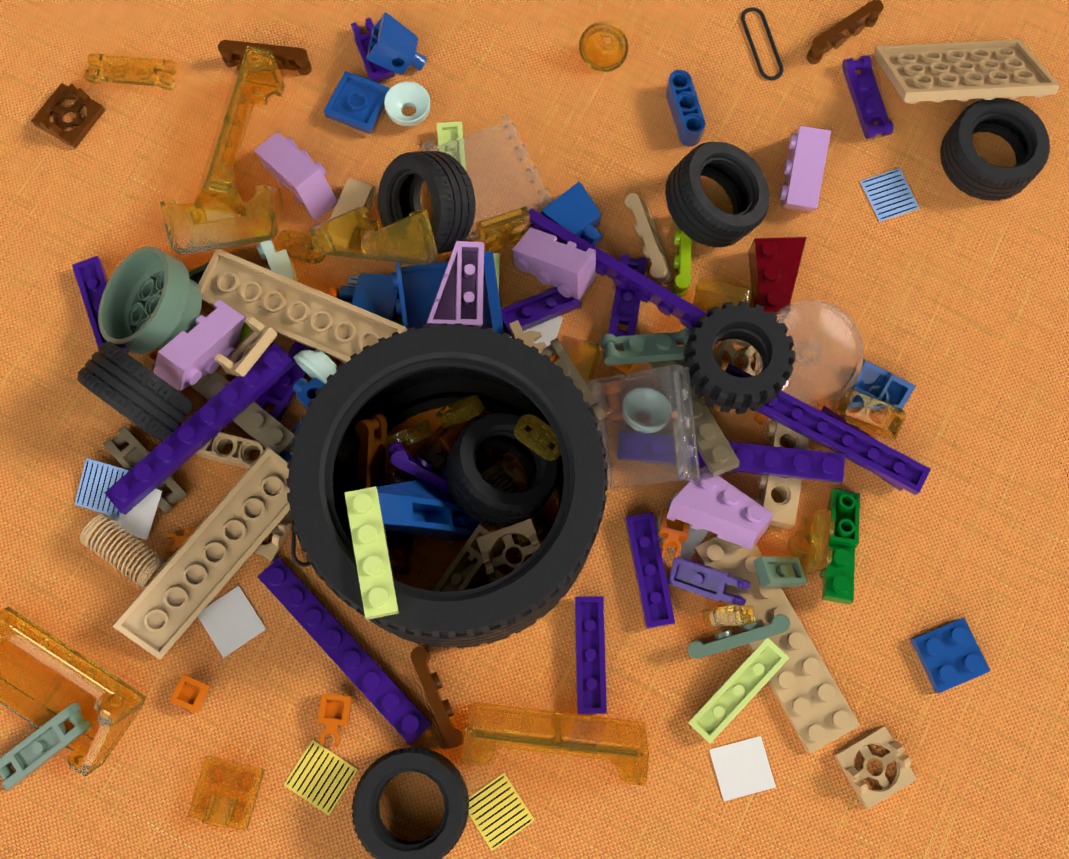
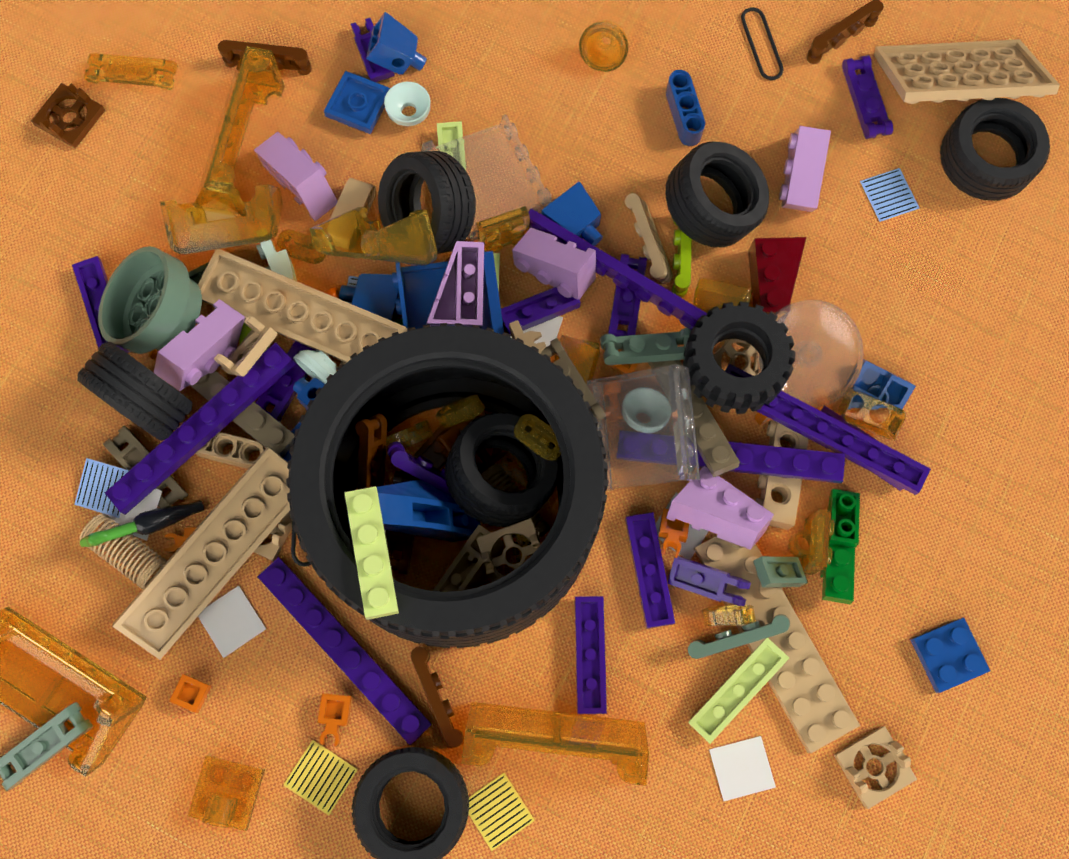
none -> black piece [80,500,204,547]

